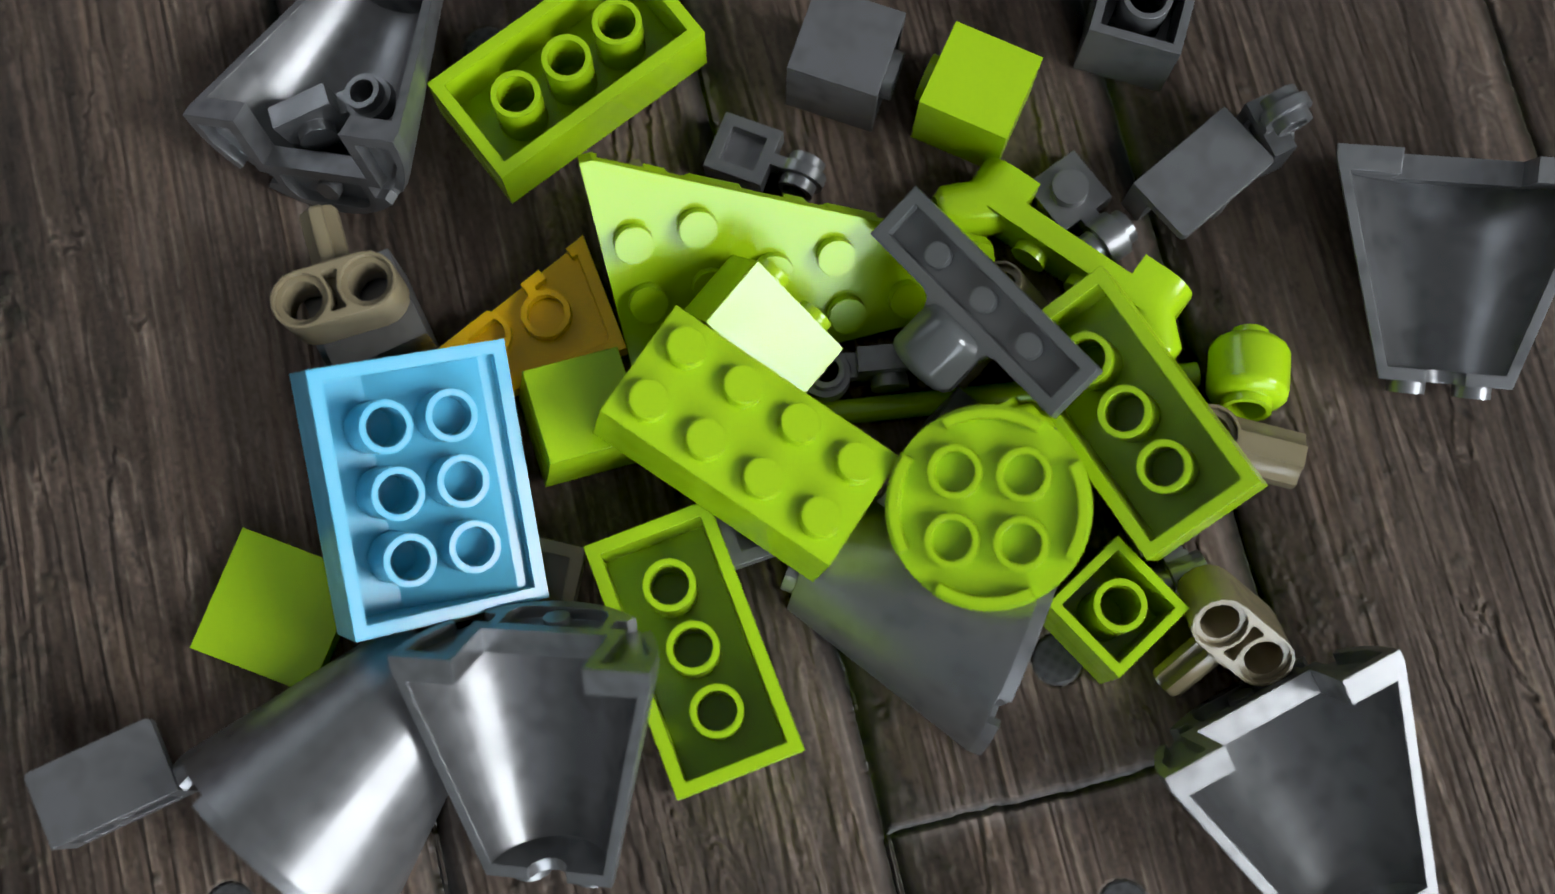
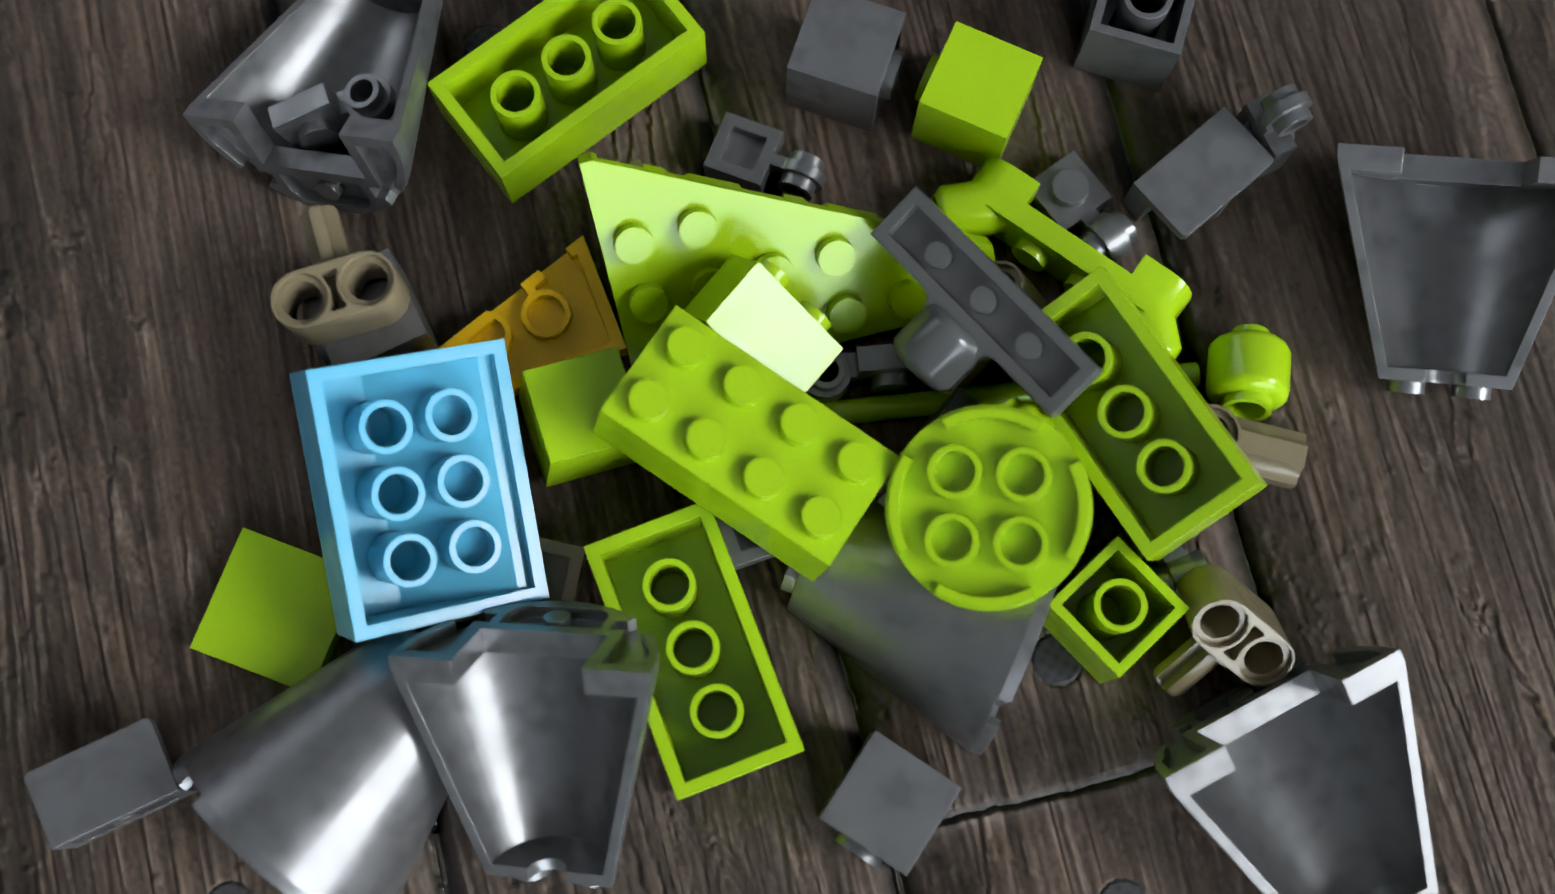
none -> flat silver head [817,731,962,876]

